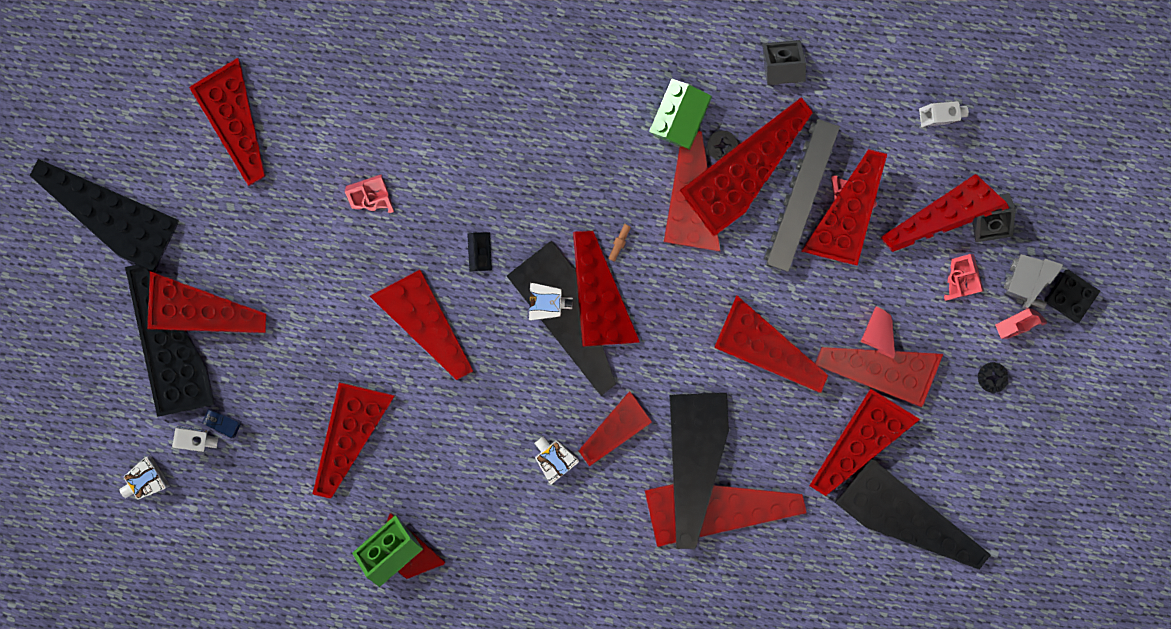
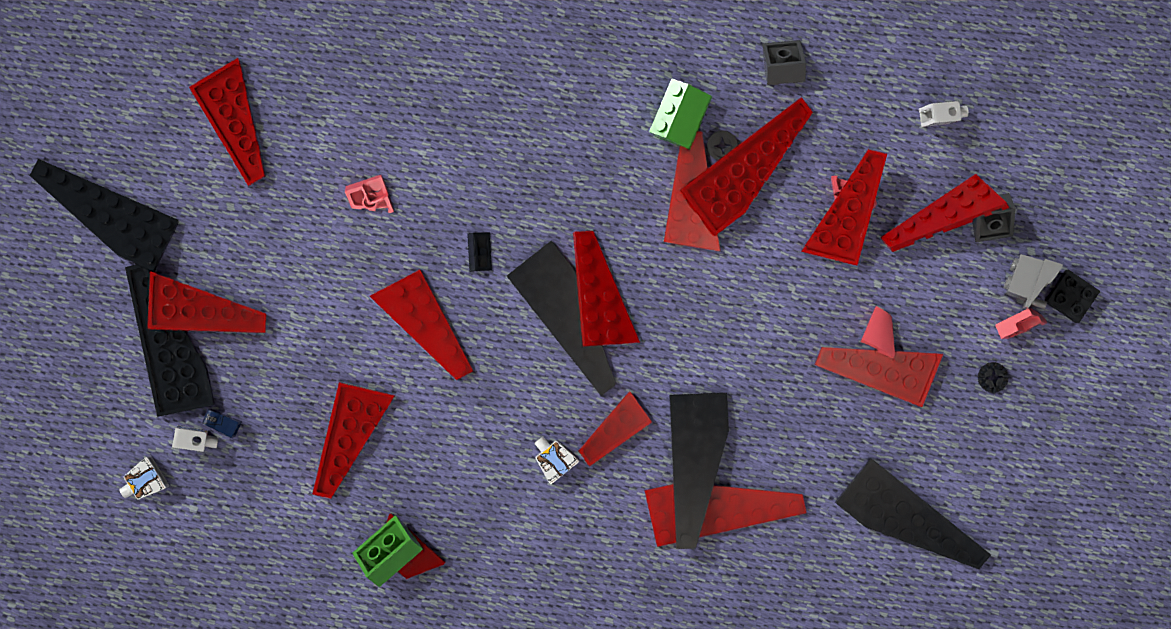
torso [529,283,573,320] -> none
nougat bar [608,224,631,262] -> none
red wing [714,295,828,393] -> none
dark grey brick [763,119,840,272] -> none
red wing [809,389,920,496] -> none
coral slope [944,254,984,301] -> none

